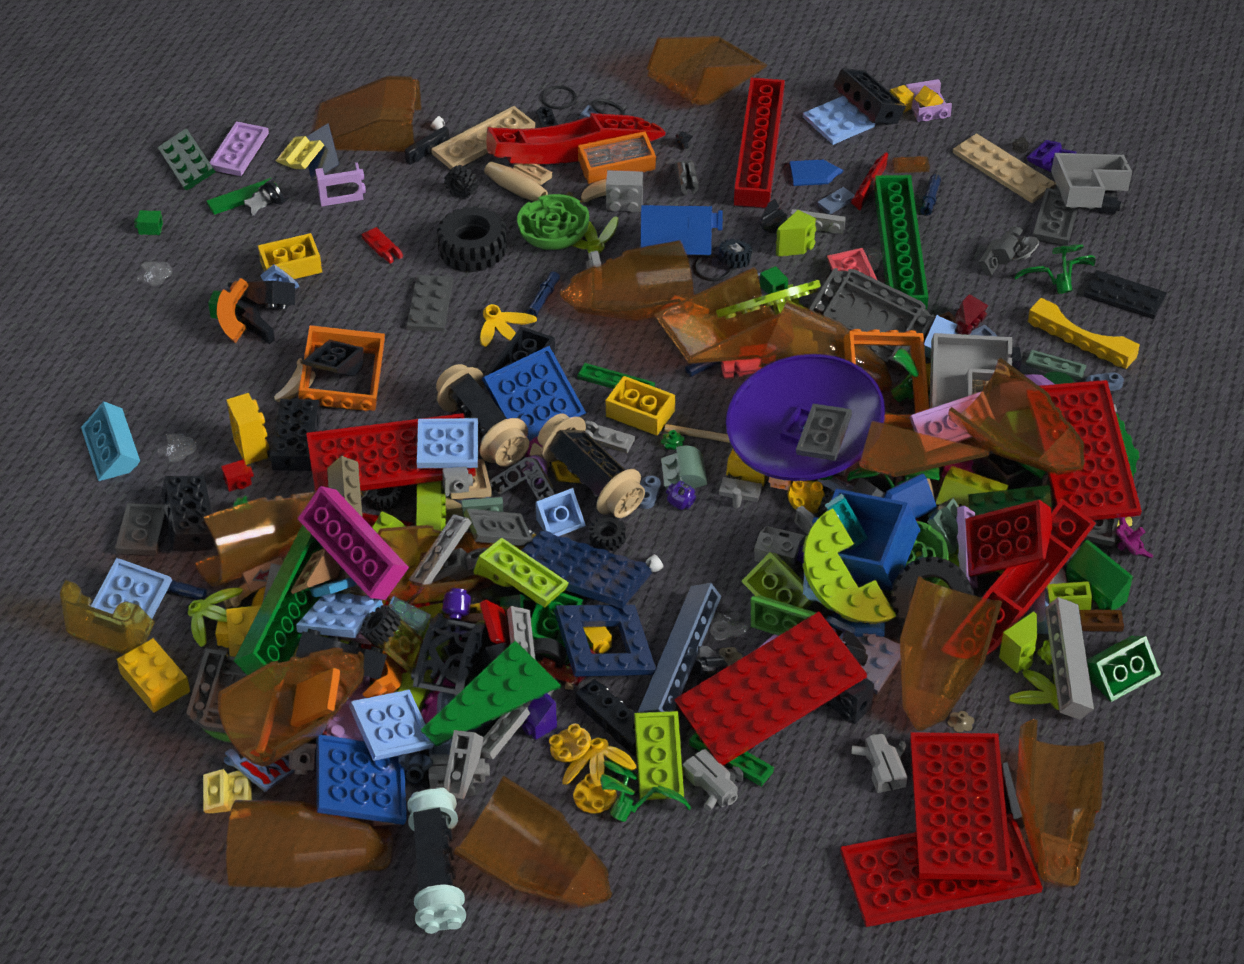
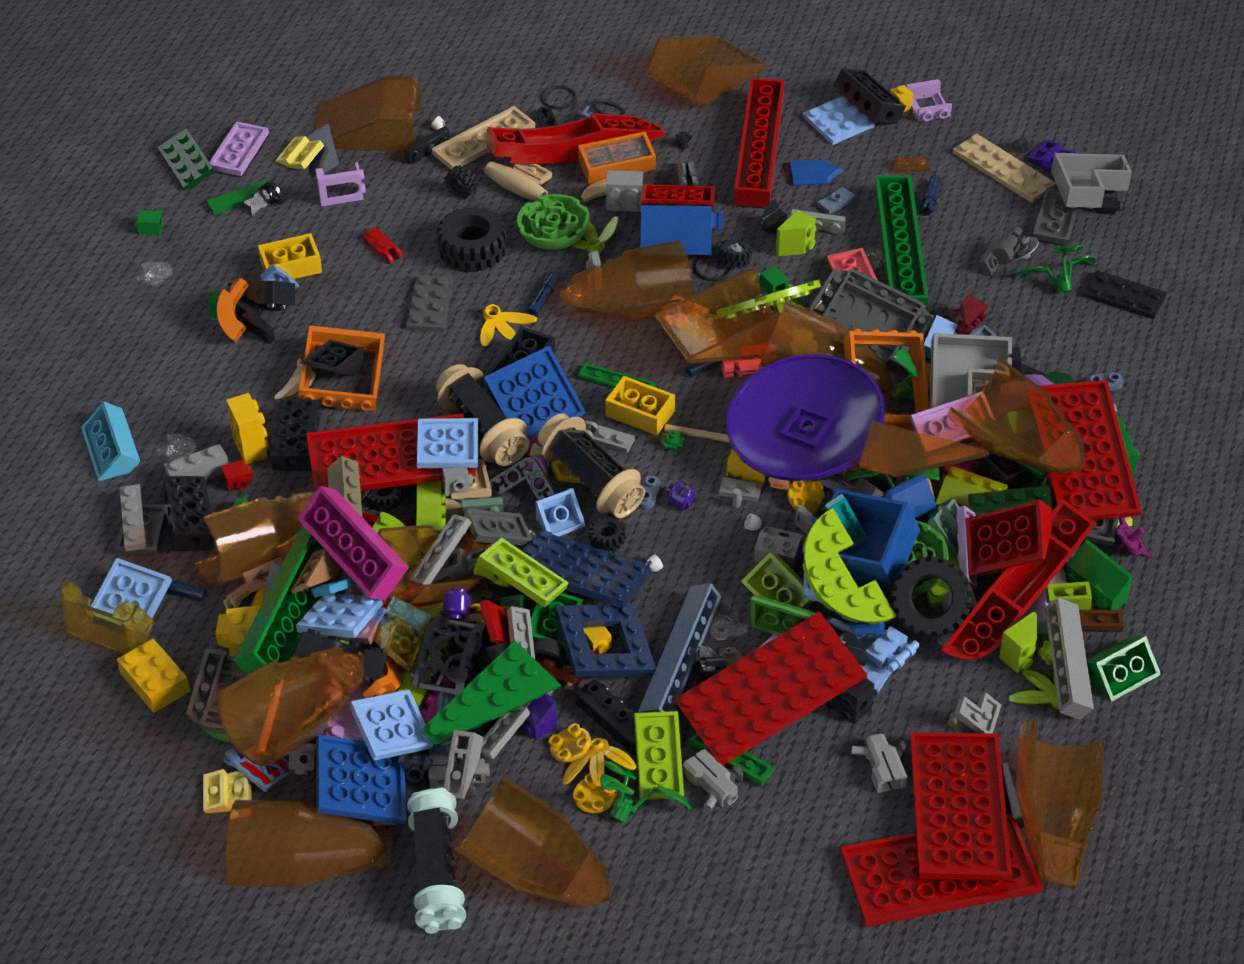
lime plant [188,588,243,647] -> none
orange tile [290,668,340,727] -> none
black tyre [361,605,401,646] -> none
sand green brick [661,446,707,490] -> none
dark grey plate [796,404,852,461] -> none
red slope [851,152,889,210] -> none
clear orange windscreen [900,576,1002,731] -> none
yellow brick [914,85,944,107] -> none
sand green tile [1026,350,1086,381] -> none
yellow arch [1028,298,1140,369] -> none
none -> light grey plate [120,484,146,551]
none -> light grey brick [164,444,228,480]
none -> red slope [641,184,715,212]
none -> white hinge [744,513,762,531]
none -> light blue plate [866,626,919,672]
none -> light grey plate [954,693,1001,733]

